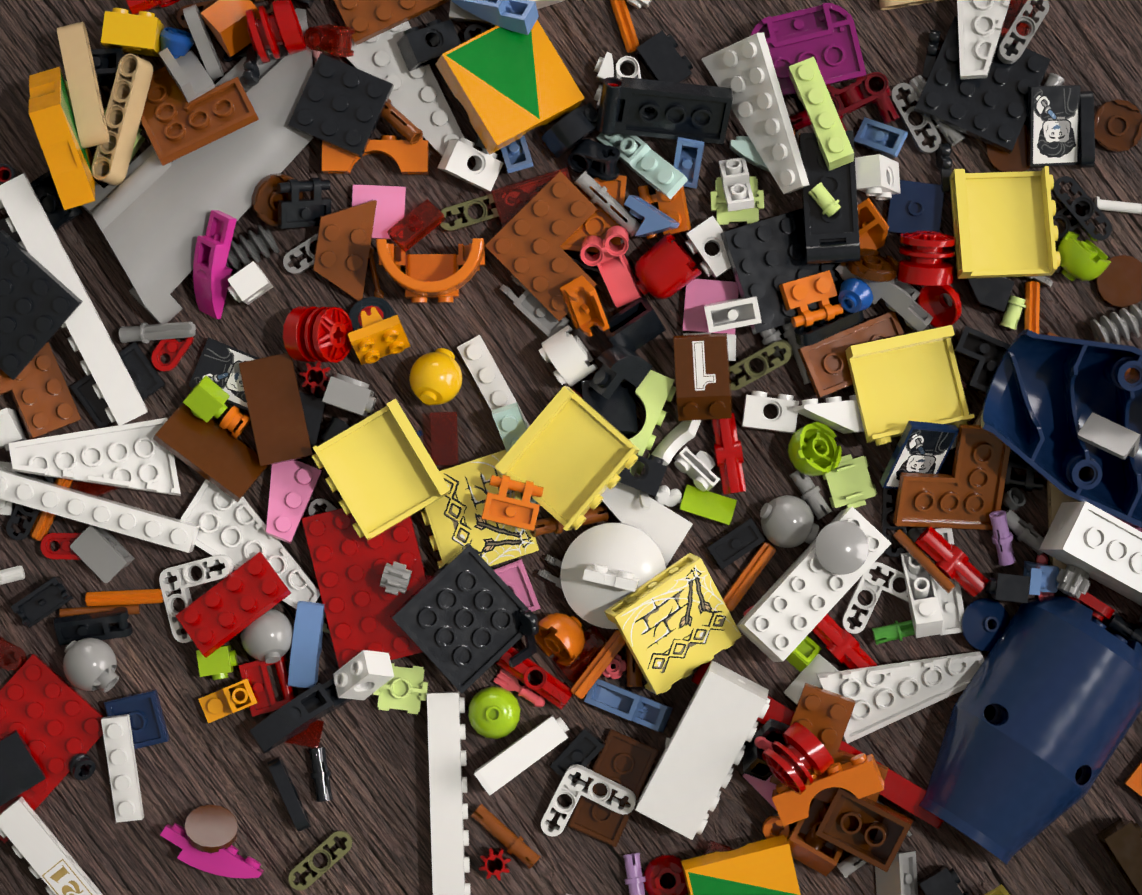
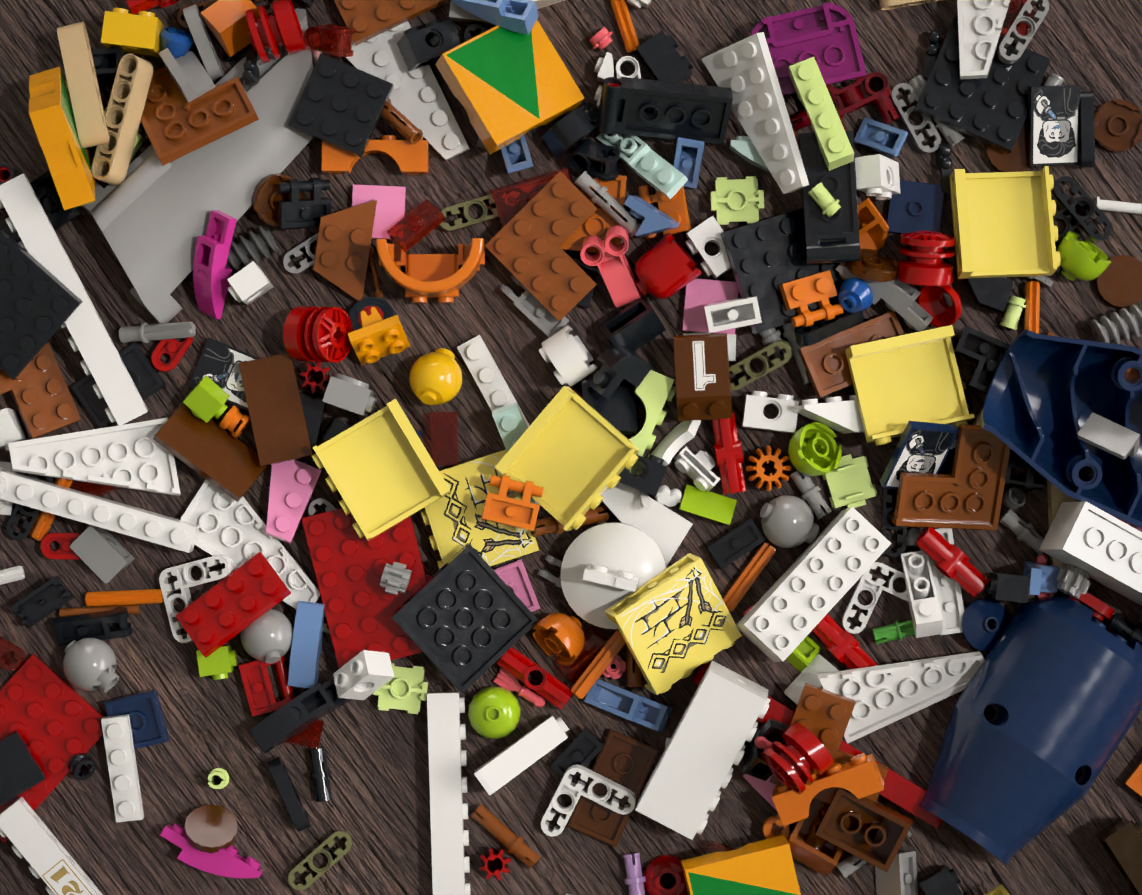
light orange slope [198,679,257,723] -> none
white brick [437,137,503,192] -> none
black piece [509,609,539,667] -> none
orange hinge [560,275,610,337] -> none
white slope [719,157,755,212] -> none
light grey dish [815,521,869,575] -> none
dark orange bar [893,529,955,593] -> none
lavender pin [989,510,1016,566] -> none
none -> yellowish green pin [208,768,229,789]
none -> coral plate [589,27,613,50]
none -> orange gear [746,446,791,491]

